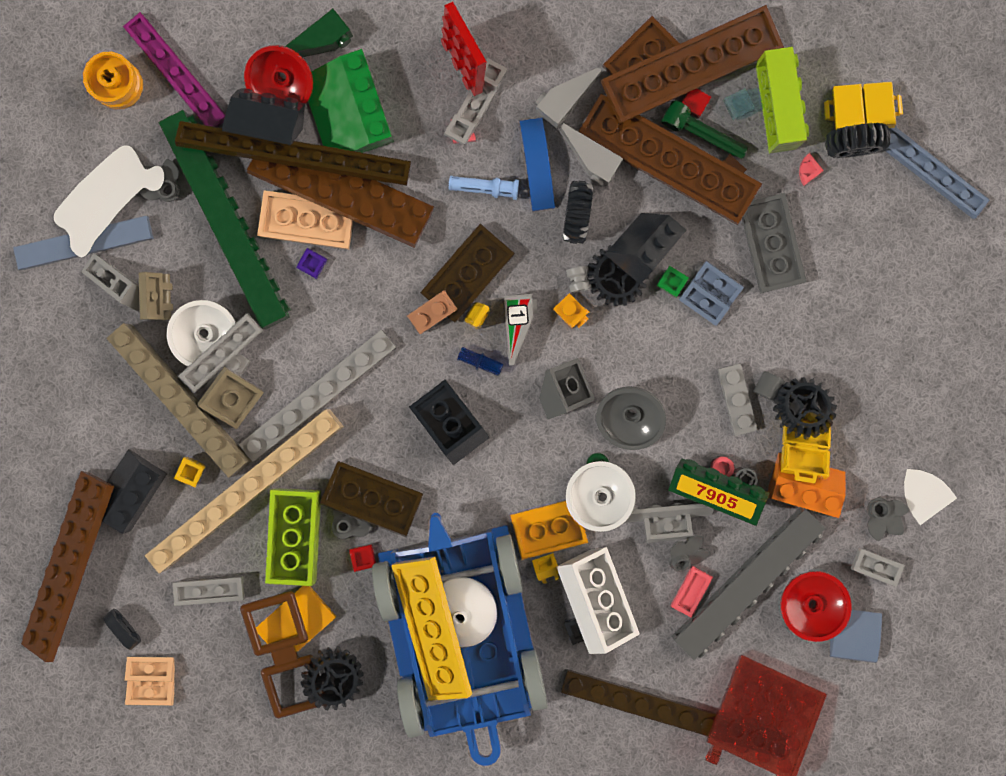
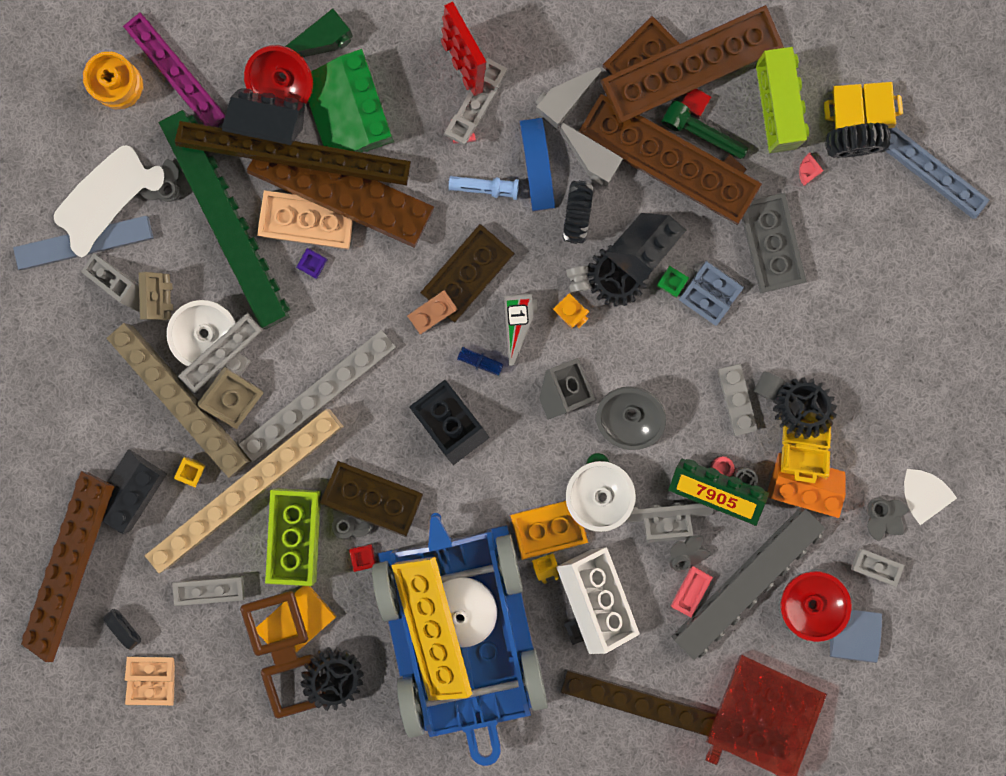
yellow slope [464,302,490,330] -> none
clear light blue plate [723,88,755,120] -> none

